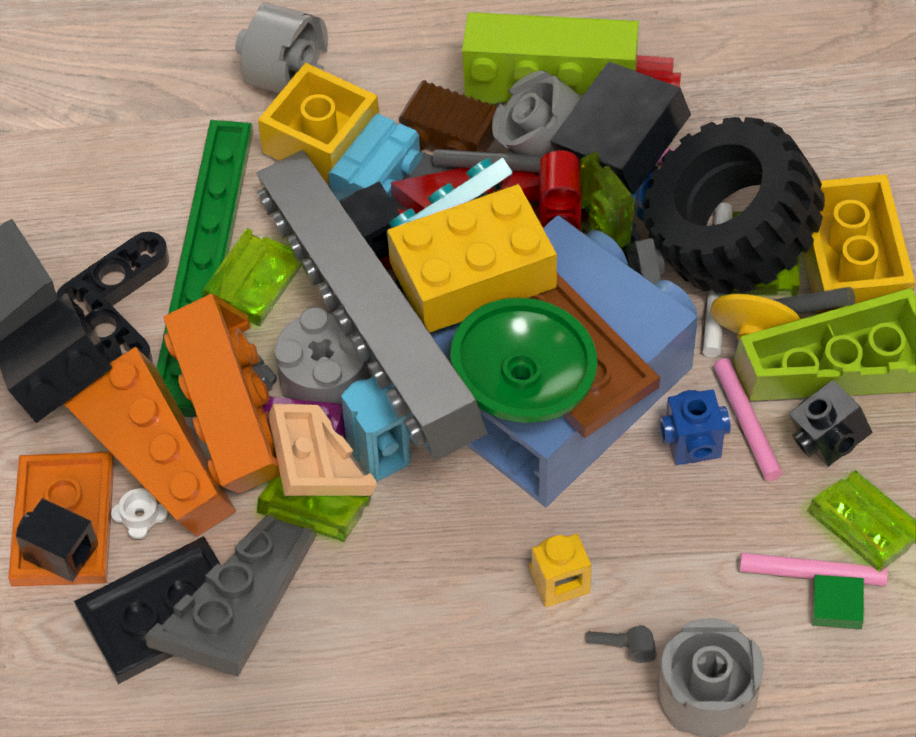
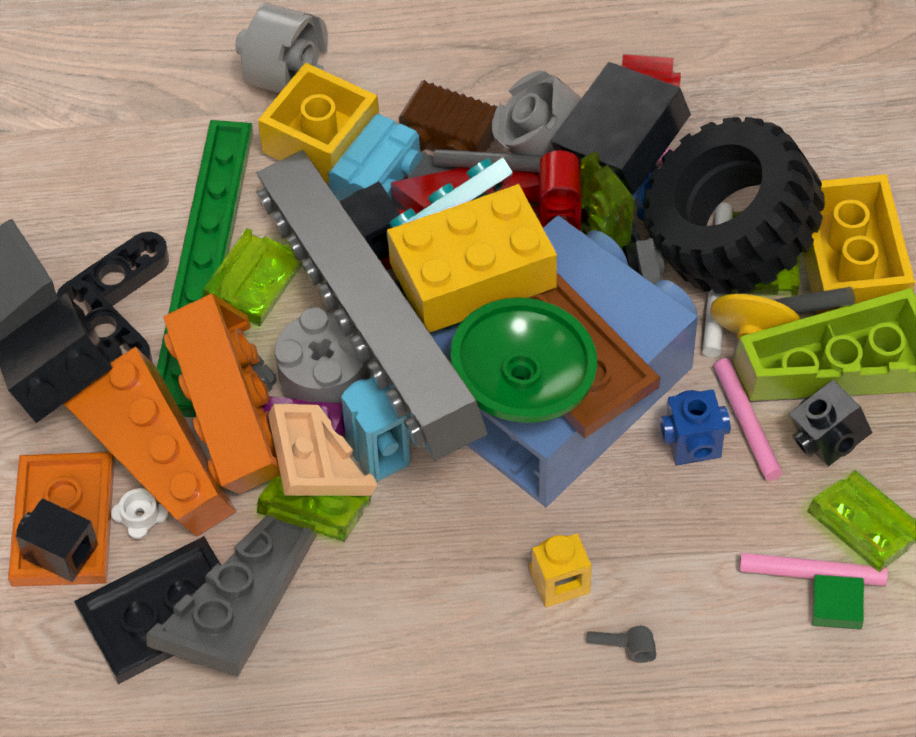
lime wedge [462,12,639,104] -> none
light grey brick [658,619,763,737] -> none

